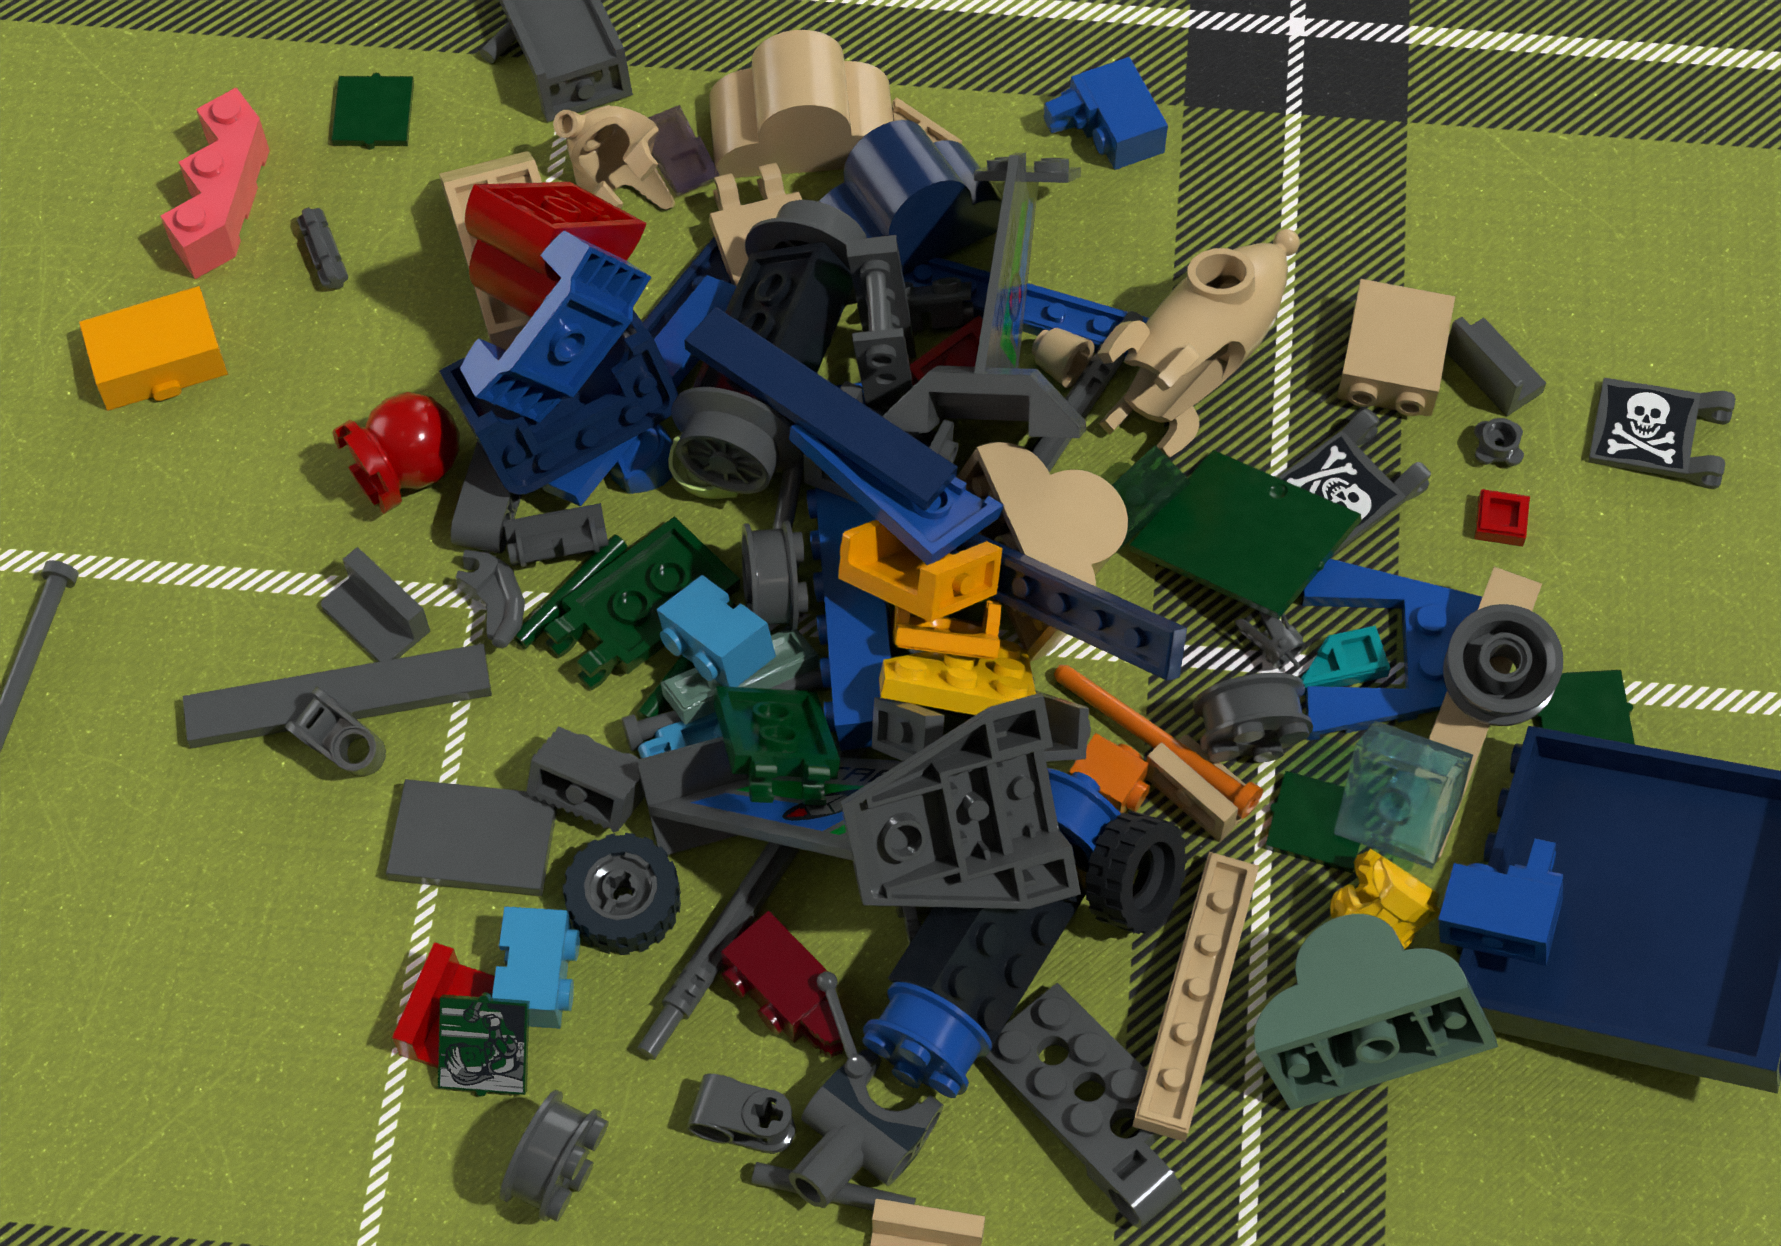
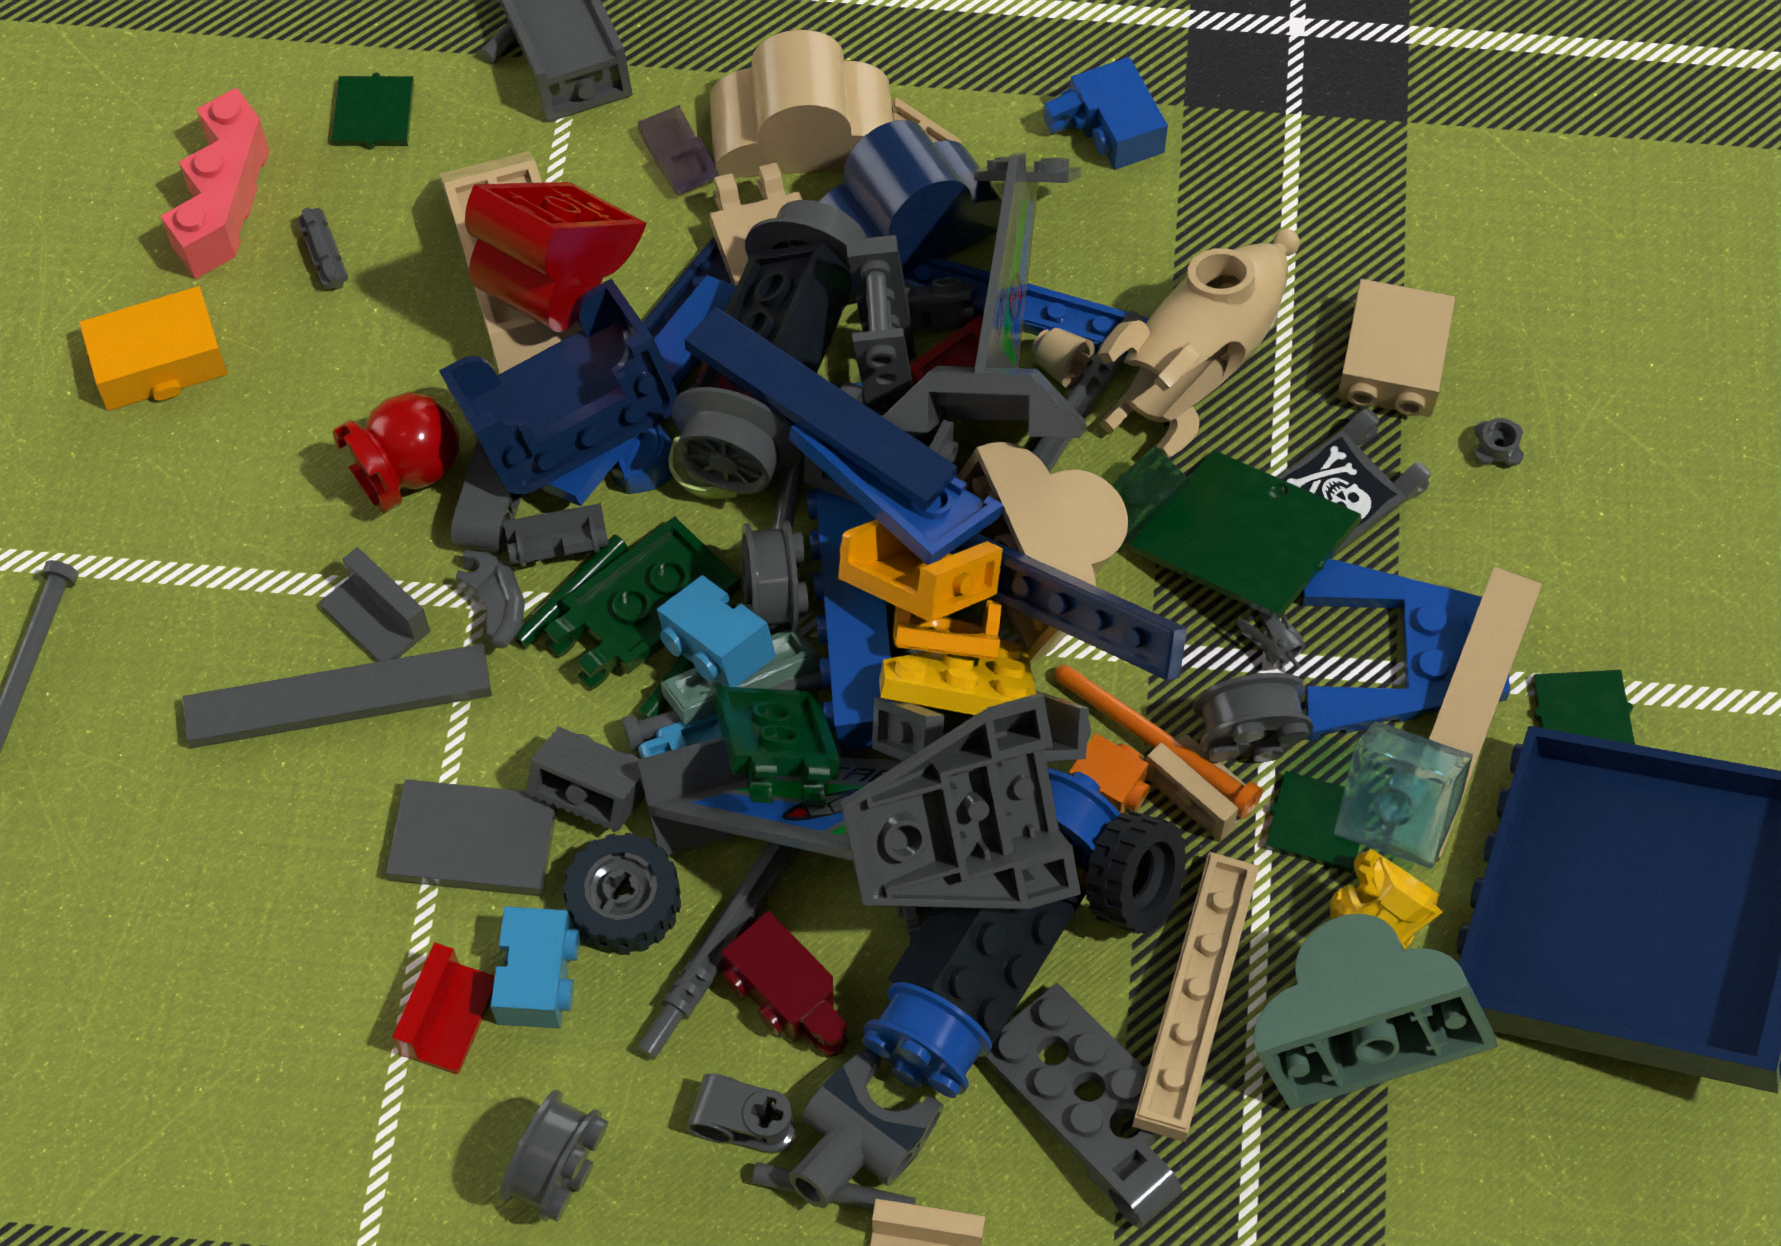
dark grey piece [284,686,386,776] -> none
piece [438,992,530,1097] -> none
blue plate [460,231,651,423] -> none
tan piece [553,105,675,210] -> none
dark grey hinge [817,971,868,1079] -> none
teal tile [1301,625,1391,695] -> none
blue hinge [1438,838,1563,966] -> none
dark grey wheel [1443,604,1564,726] -> none
dark grey panel [1446,317,1546,417] -> none
red tile [1474,489,1530,547] -> none
flag [1588,378,1736,489] -> none

